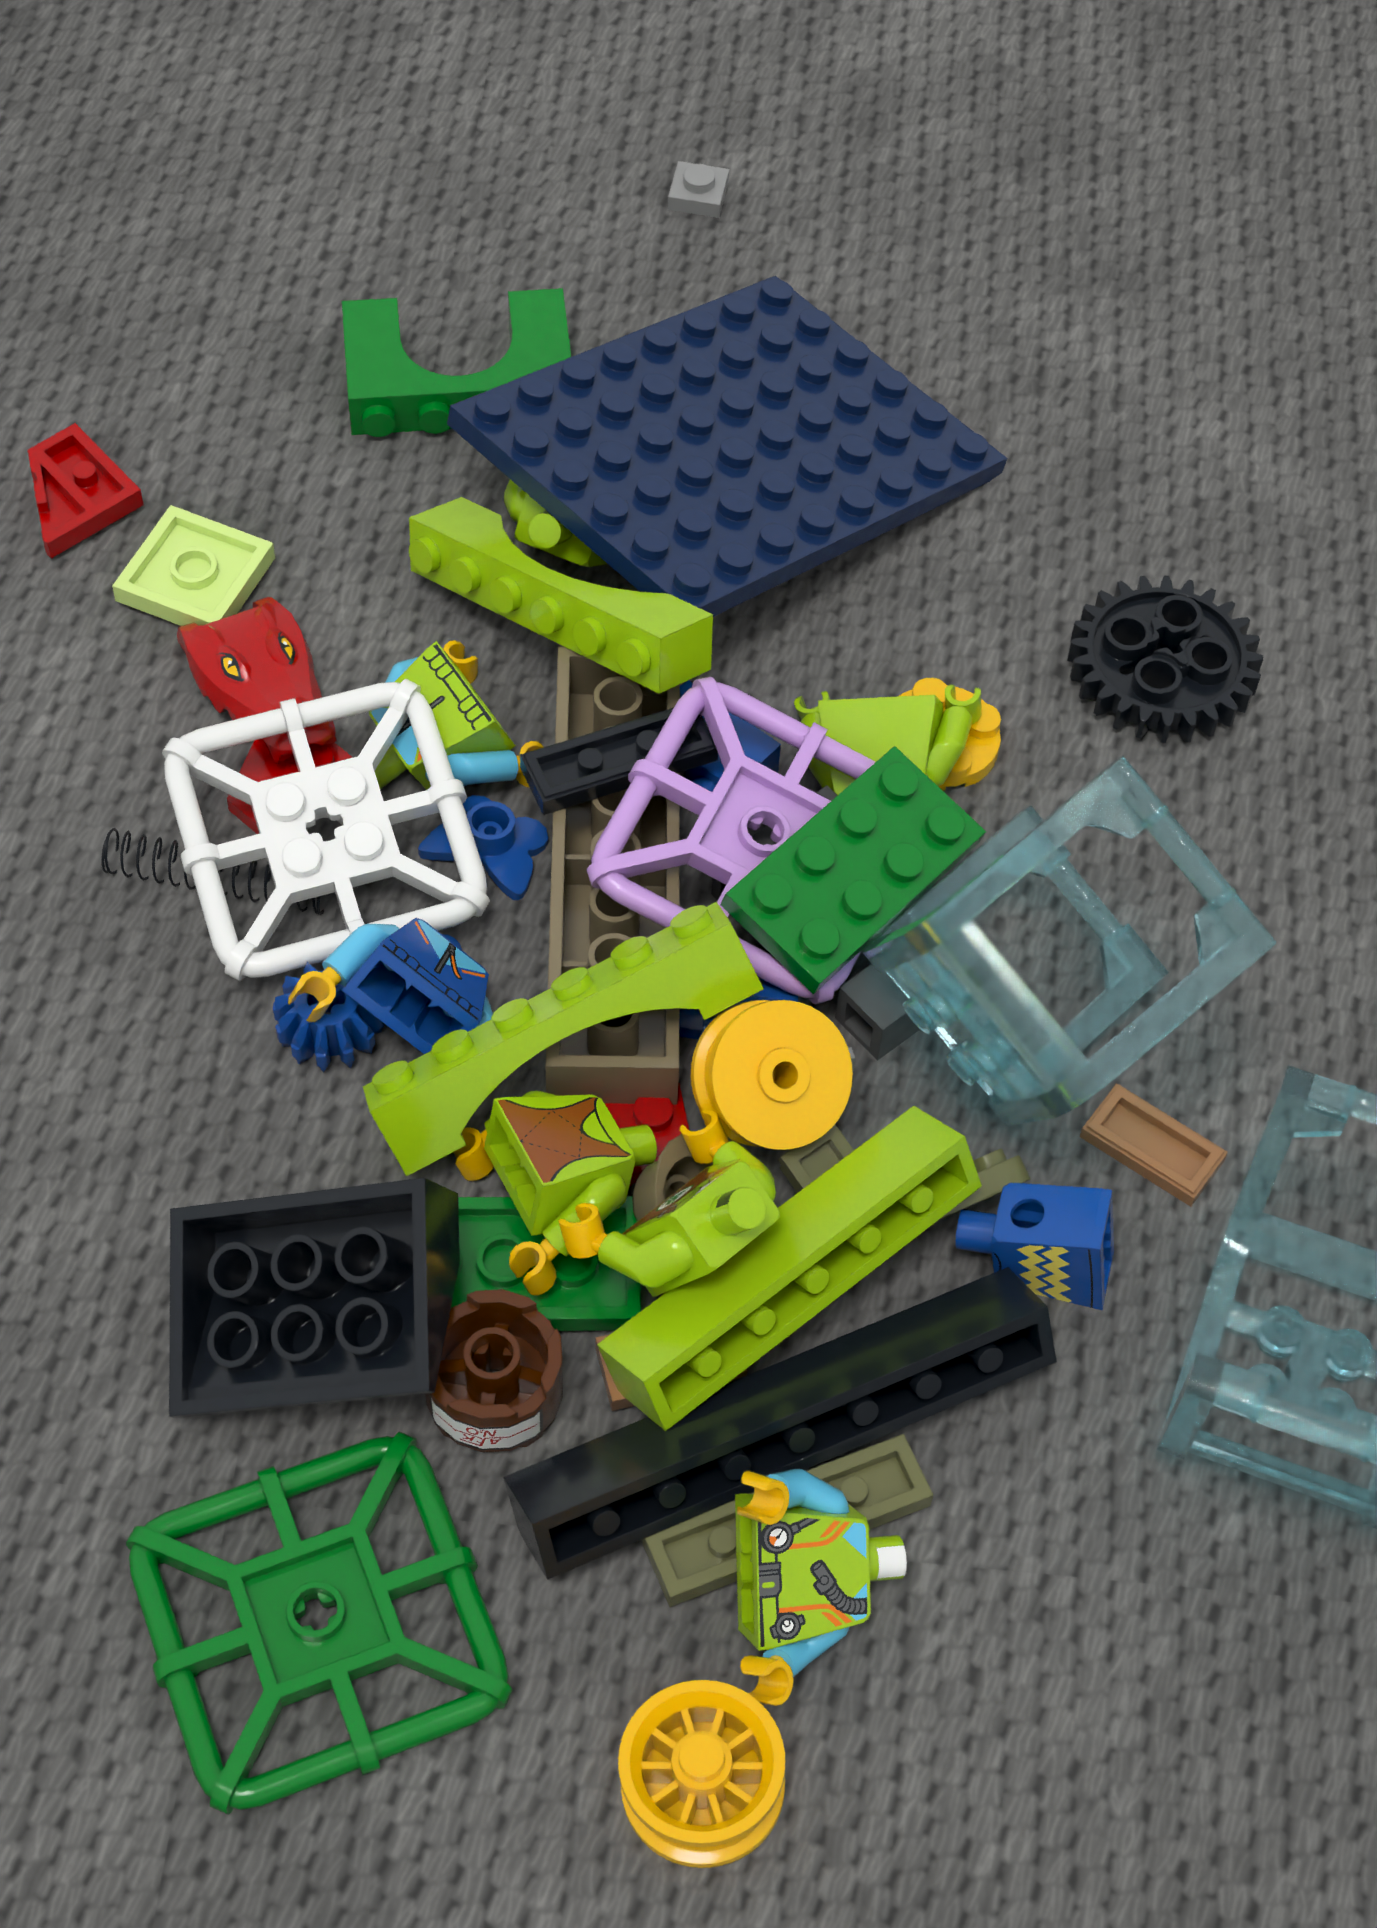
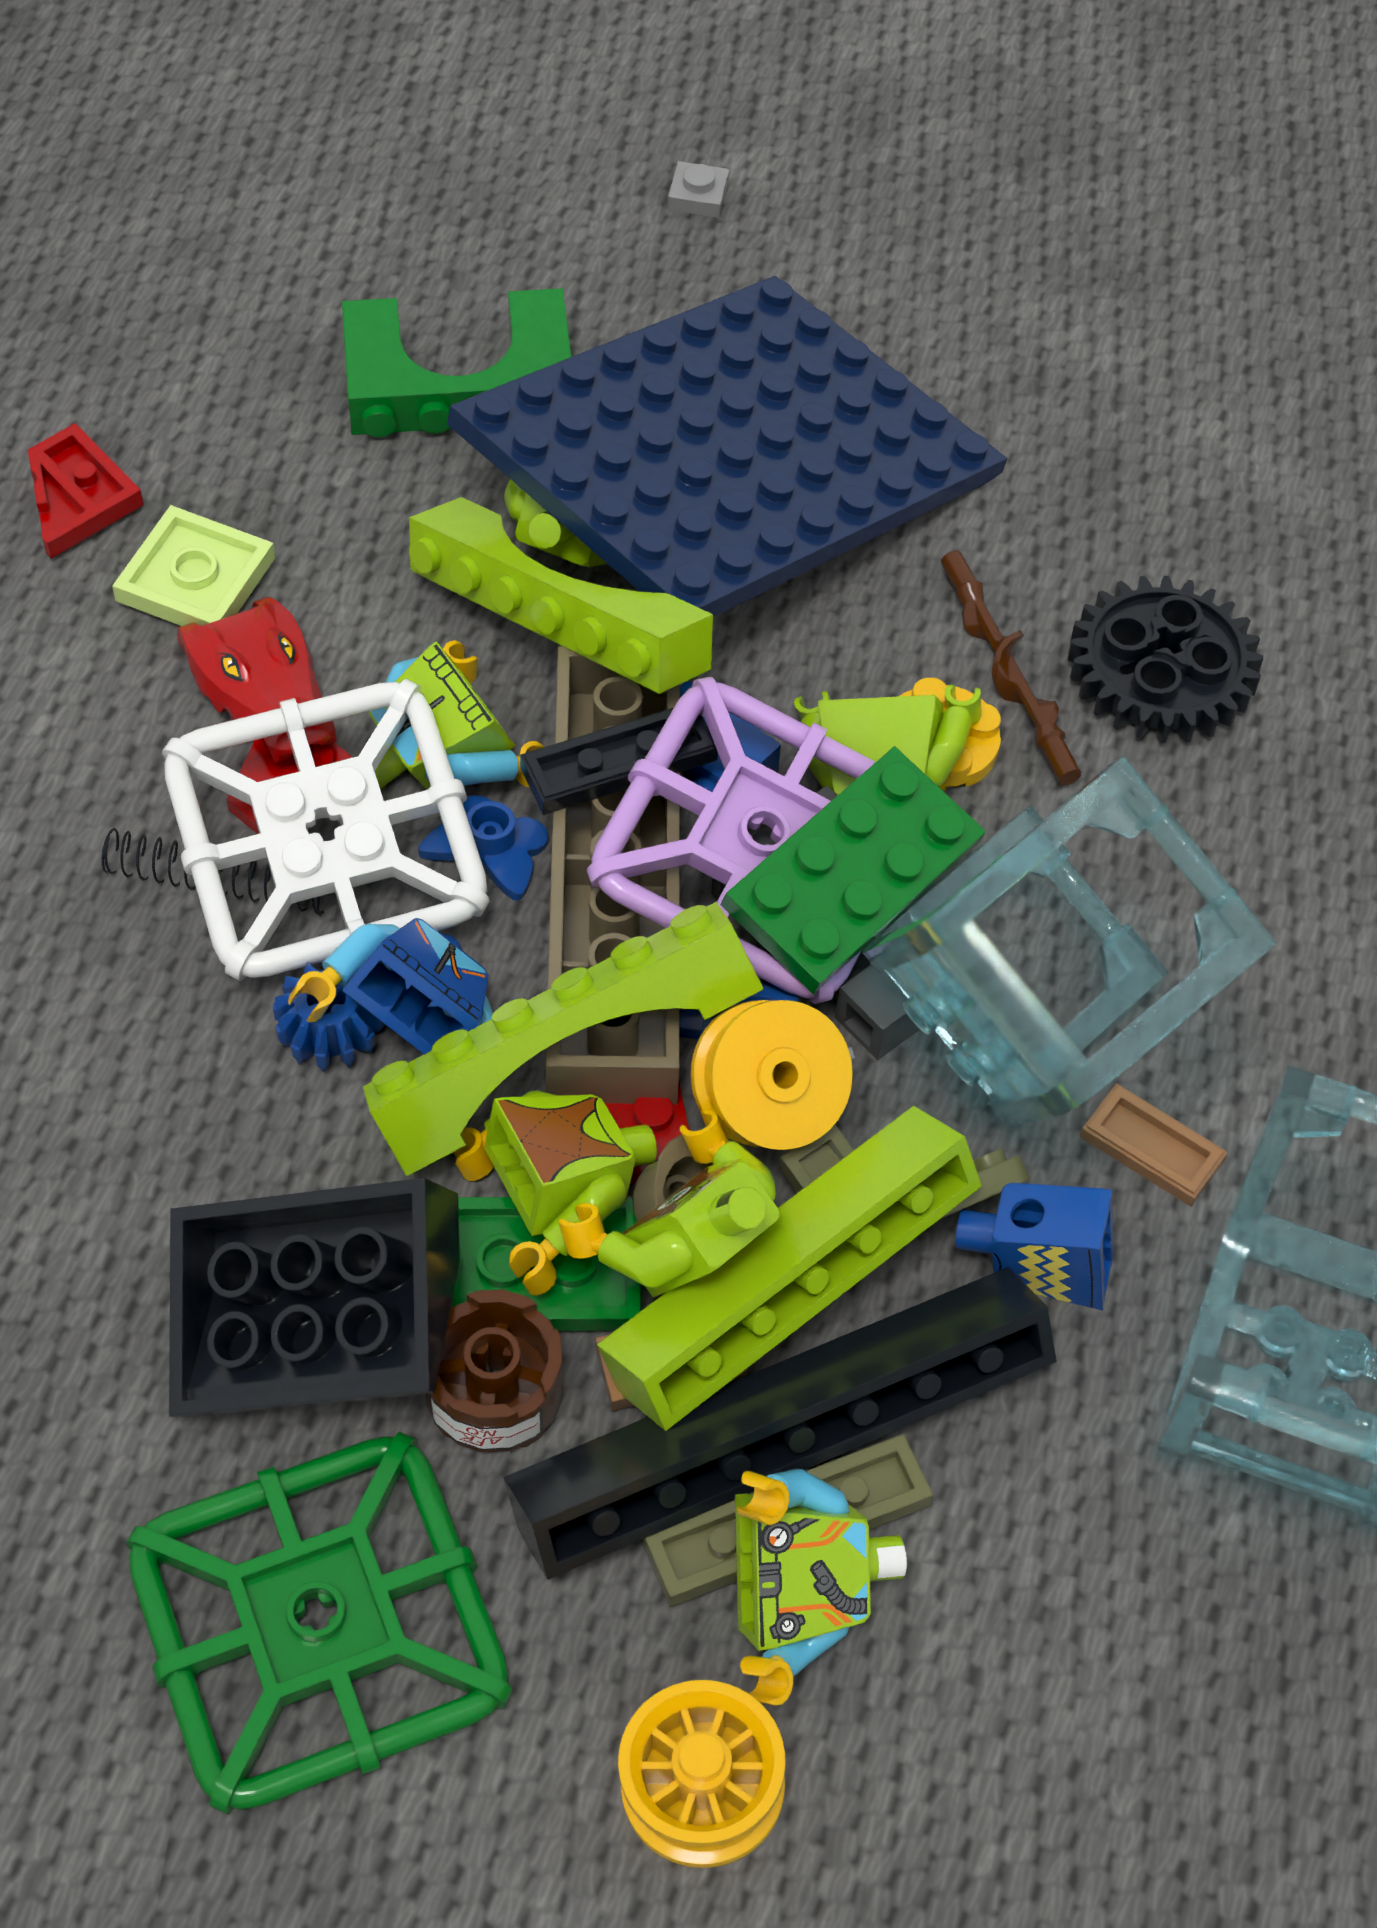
none -> reddish brown piece [941,550,1082,785]

